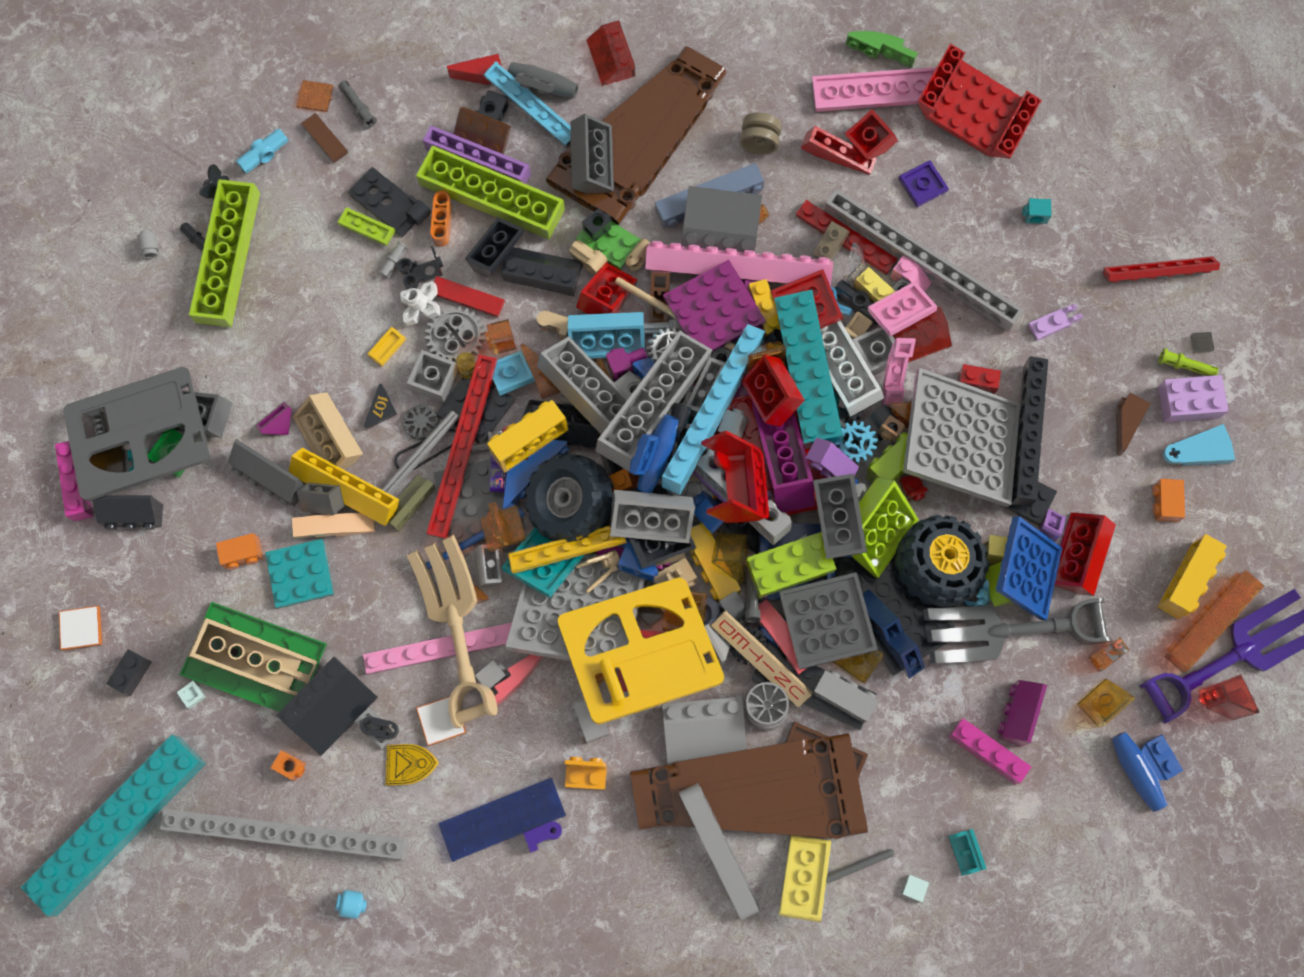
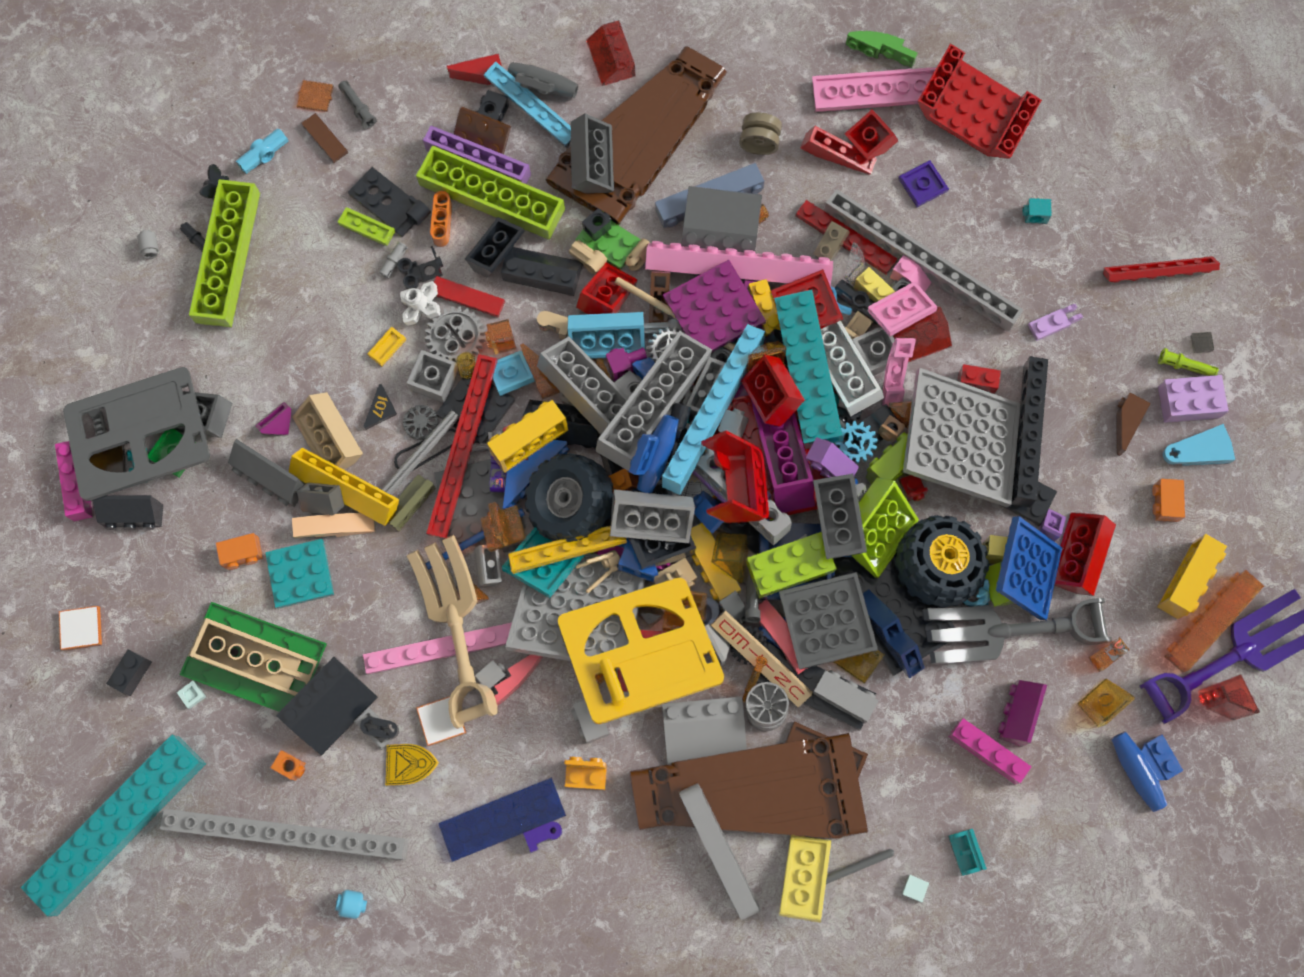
none -> clear orange piece [742,656,768,702]

